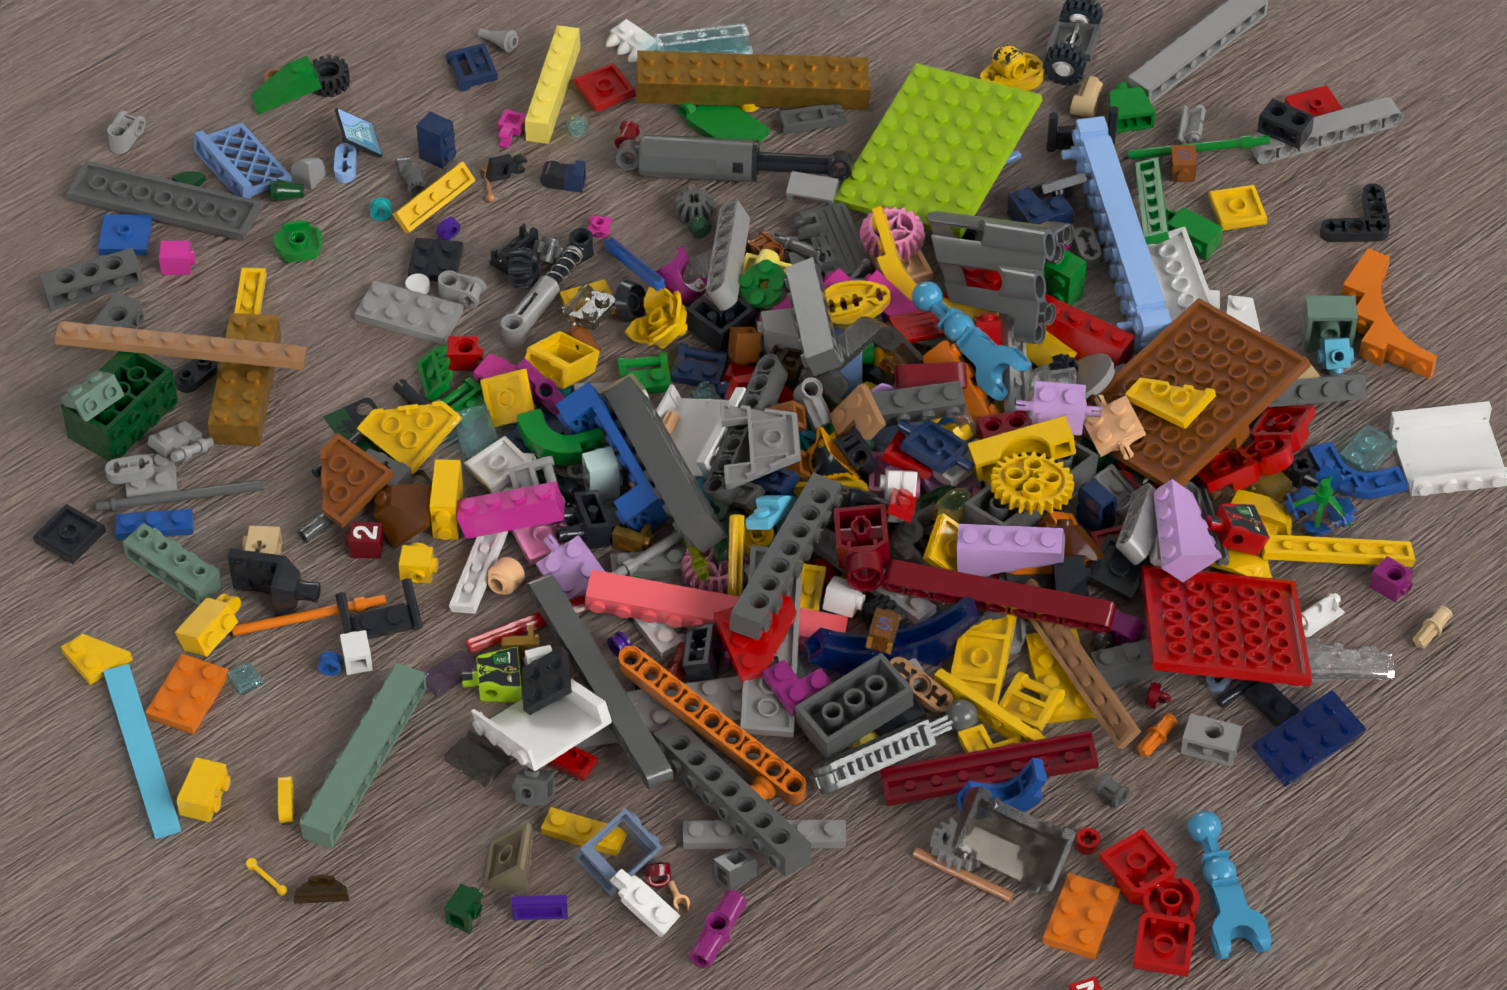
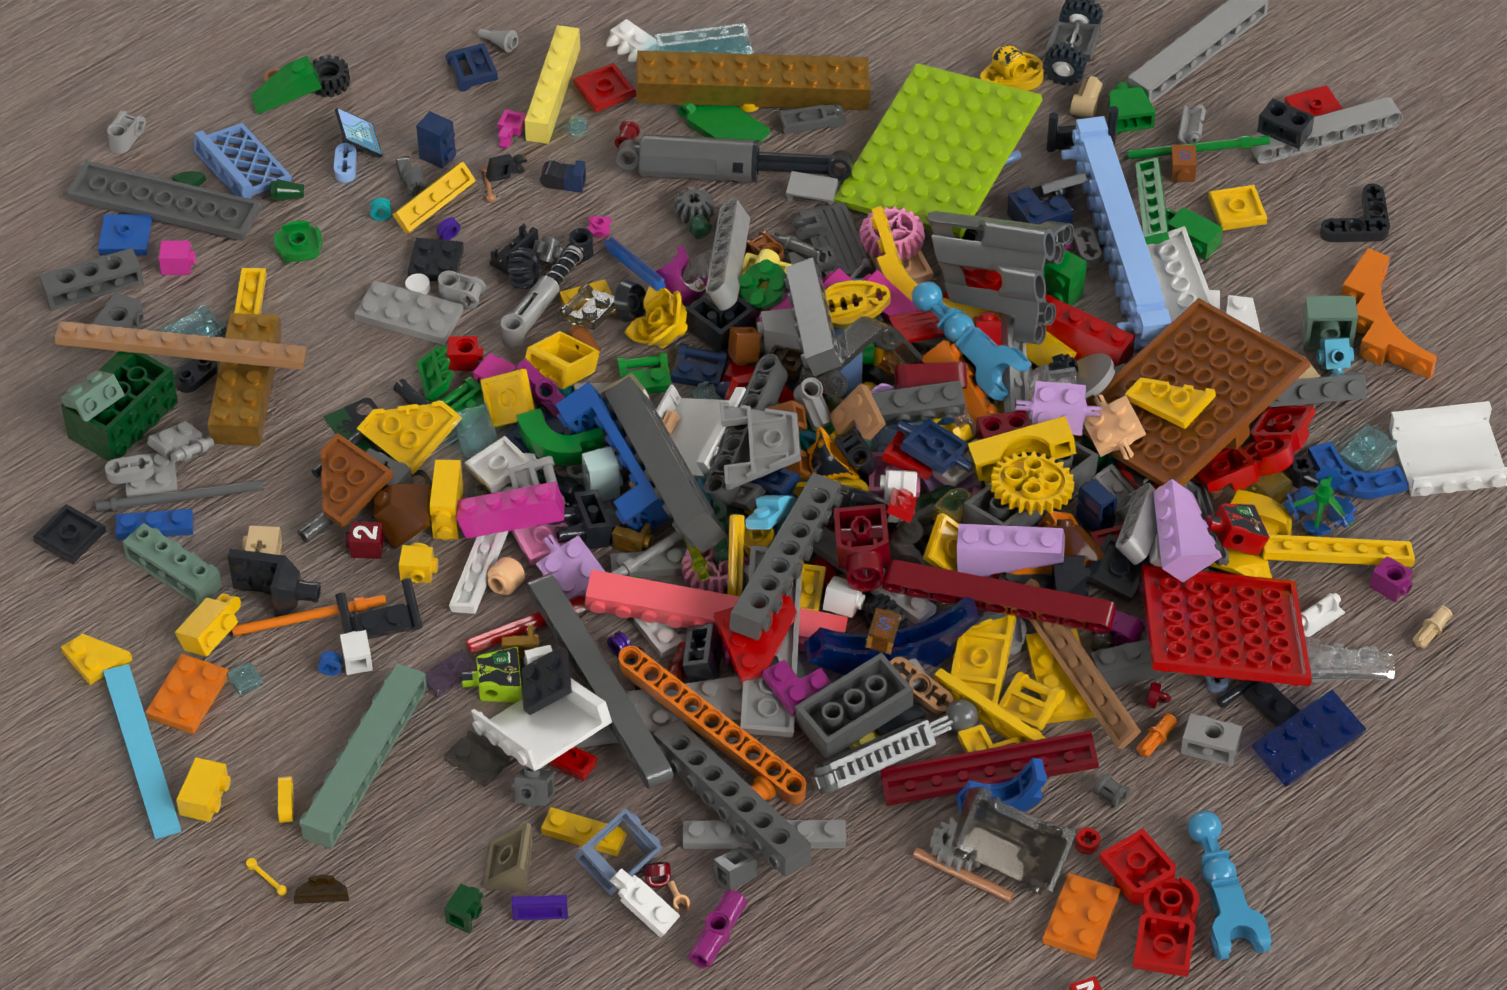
light grey brick [291,157,325,190] -> none
none -> clear light blue plate [162,304,227,337]

